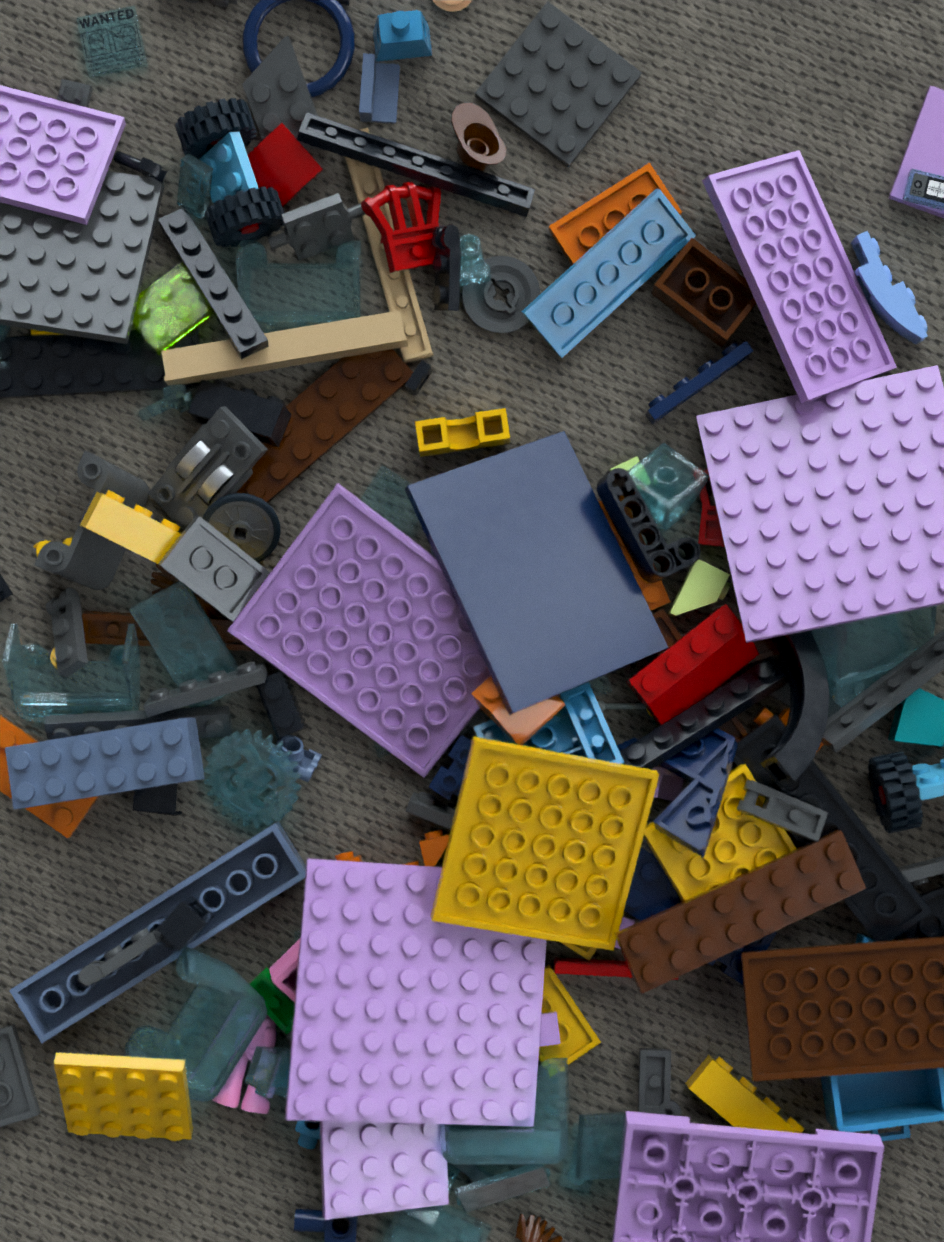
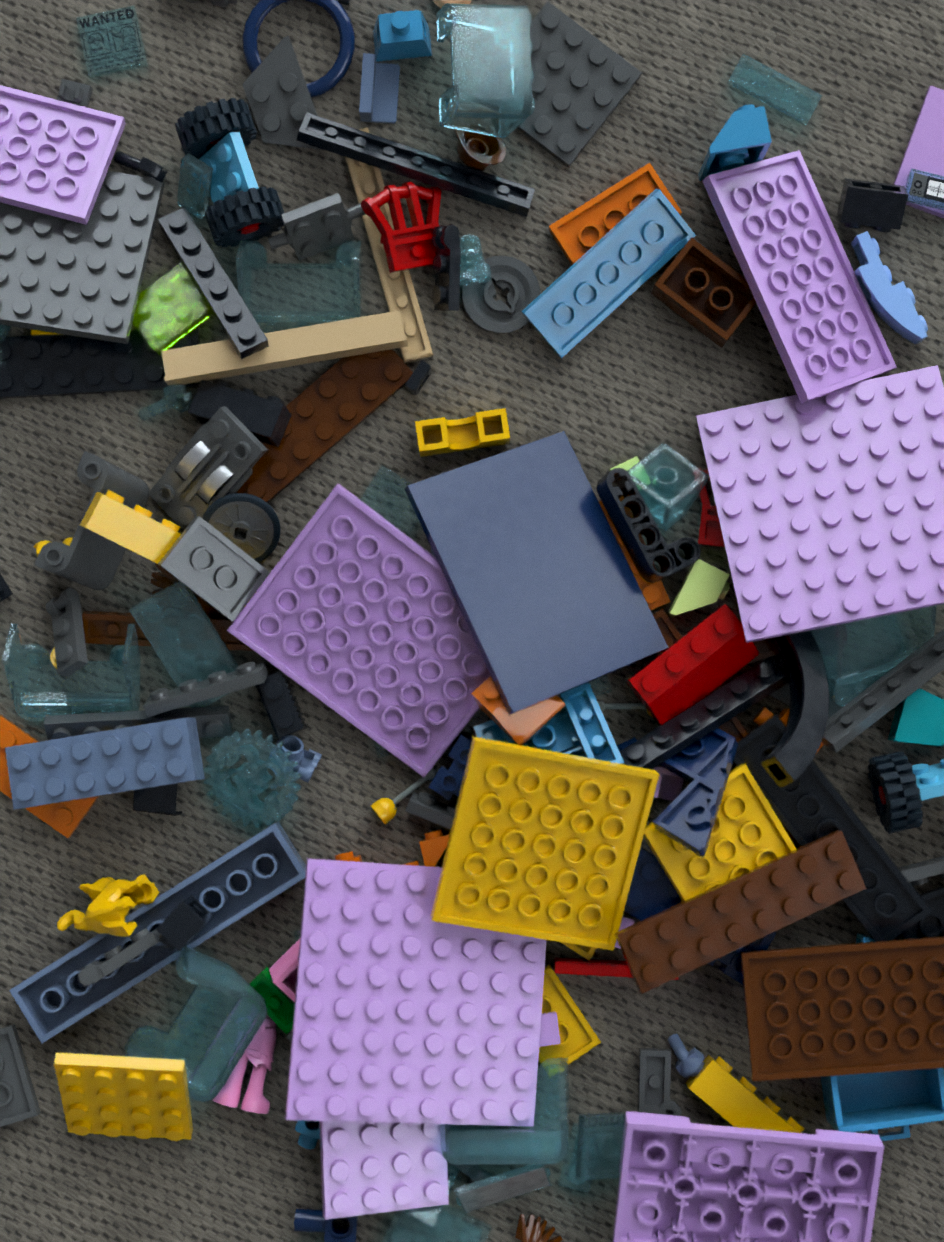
clear light blue brick [244,1046,291,1098] -> none
red slope [248,123,323,207] -> none
dark blue plate [645,341,754,425] -> none
dark grey plate [737,780,828,842] -> none
none -> yellow animal [57,874,160,937]
none -> hinge [370,768,437,825]
none -> clear light blue windscreen [436,3,535,138]
none -> sand blue plate [667,1034,704,1077]
none -> dark azure slope [698,104,772,181]
none -> clear light blue plate [728,54,822,125]
none -> black brick [837,178,908,232]

